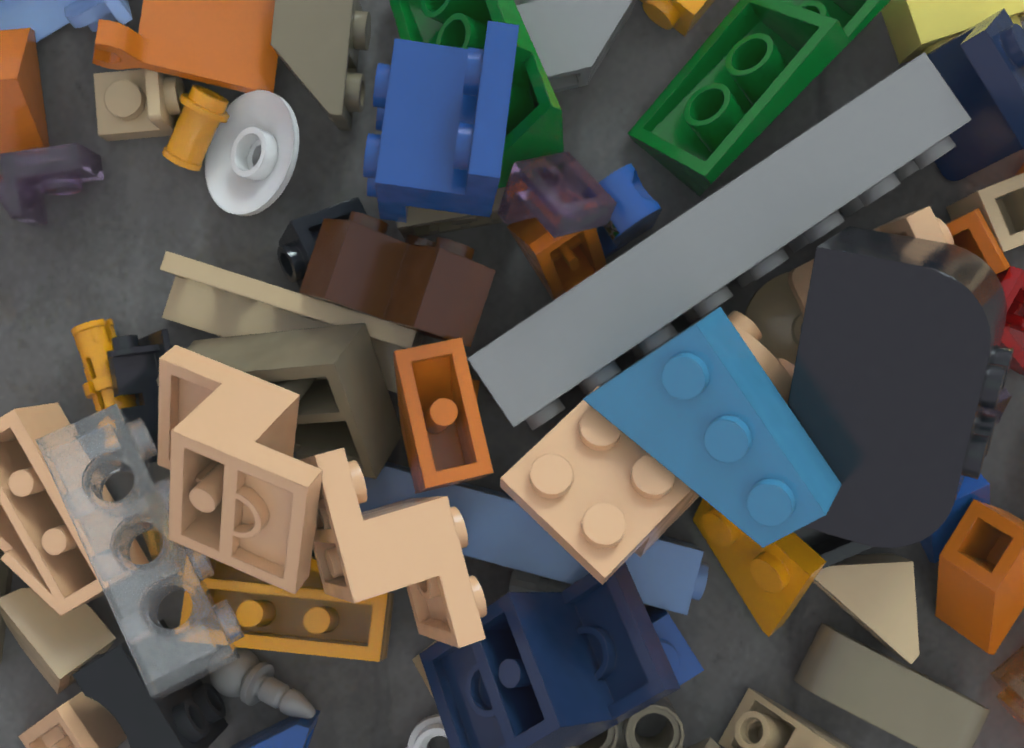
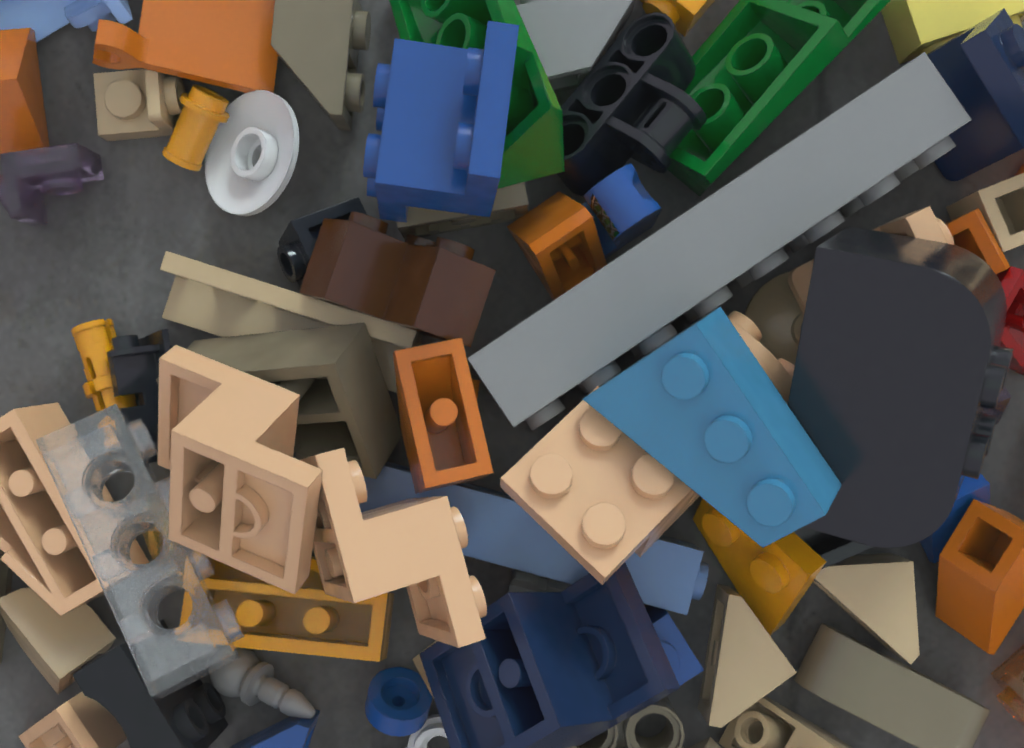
clear purple bracket [497,151,617,238] -> none
none -> blue tile [365,667,432,737]
none -> black piece [557,12,707,196]
none -> tan slope [698,584,797,728]

